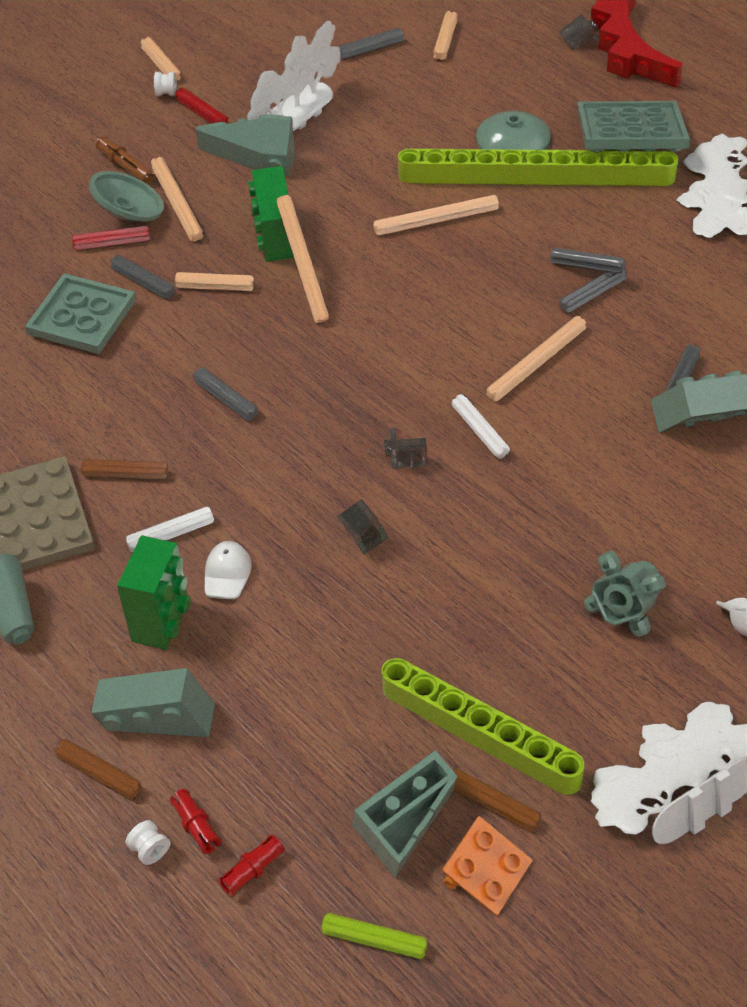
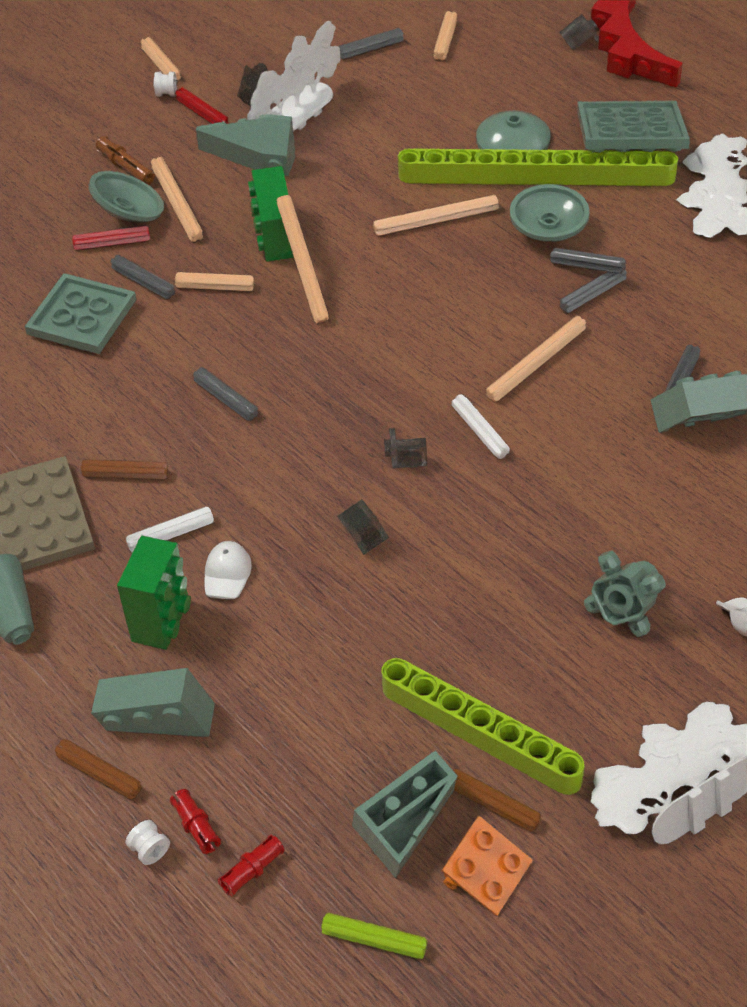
none -> clear smoke hinge [237,63,268,107]
none -> sand green dish [510,184,590,242]

